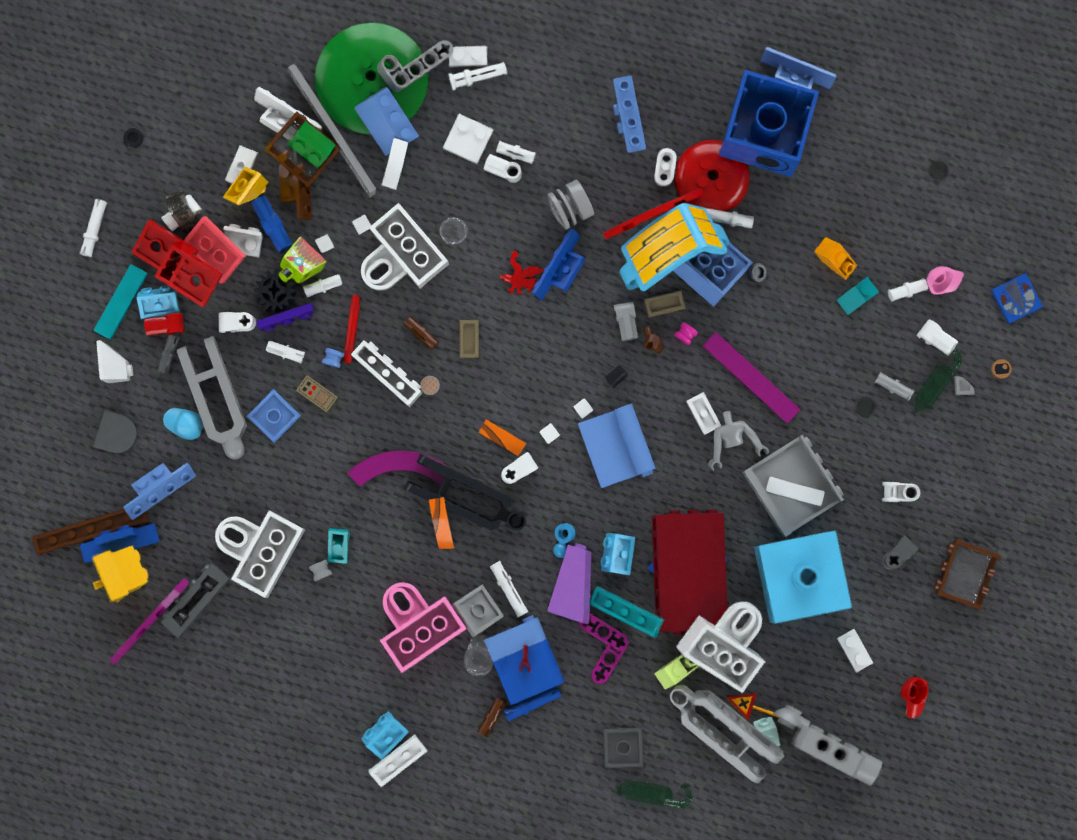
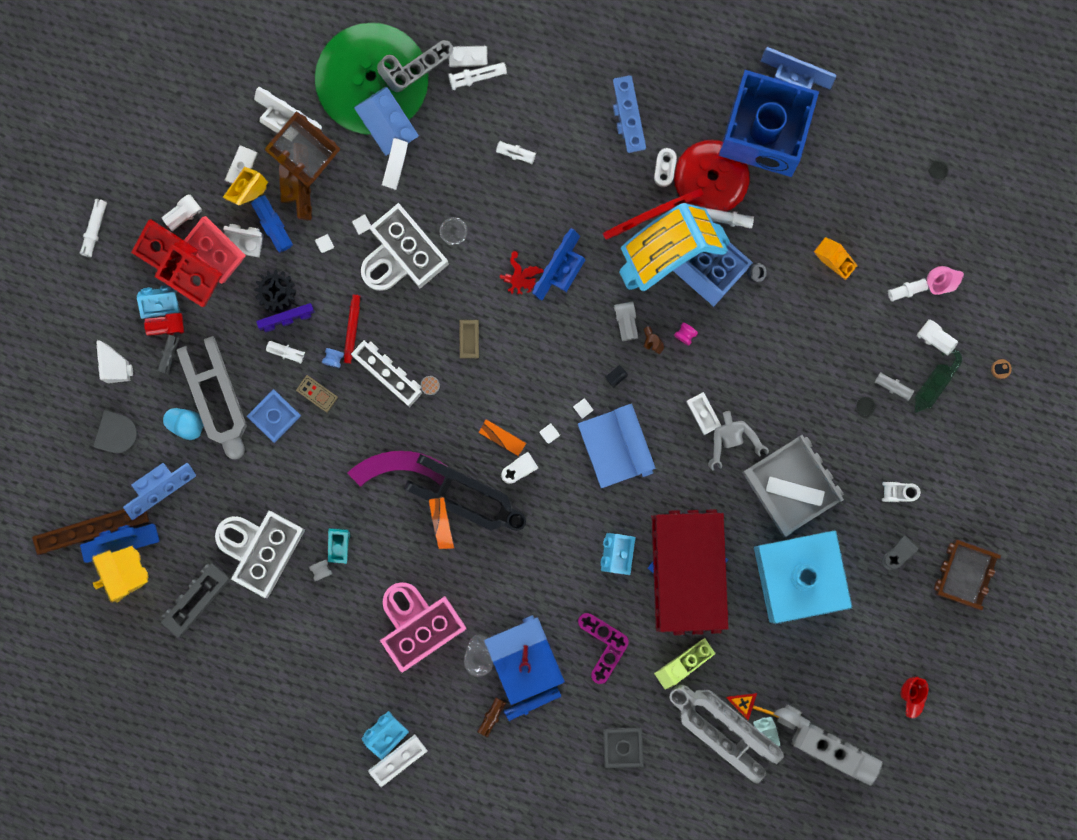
teal tile [93,264,148,340] -> none
magenta tile [109,578,189,665] -> none
black tile [124,128,144,148] -> none
clear smoke bracket [165,189,200,234] -> none
white piece [218,312,256,333] -> none
torso [279,236,327,283] -> none
green brick [287,121,335,168] -> none
light grey tile [288,64,376,198] -> none
white axle [303,275,342,297] -> none
reddish brown pin [403,316,439,351] -> none
white plate [443,114,493,164] -> none
light grey plate [451,584,504,637] -> none
white piece [484,154,522,183] -> none
white pin [490,561,528,617] -> none
light grey wheel [547,179,595,230] -> none
medium lavender slope [547,543,591,624] -> none
dark azure plate [553,523,575,558] -> none
teal tile [590,586,664,638] -> none
clear green plate [615,779,693,808] -> none
dark tan tile [644,290,686,318] -> none
white brick [676,602,765,693] -> none
magenta tile [702,332,800,424] -> none
teal slope [837,277,879,315] -> none
white plate [837,629,873,672] -> none
light grey tile [954,376,975,396] -> none
tile [991,273,1043,324] -> none

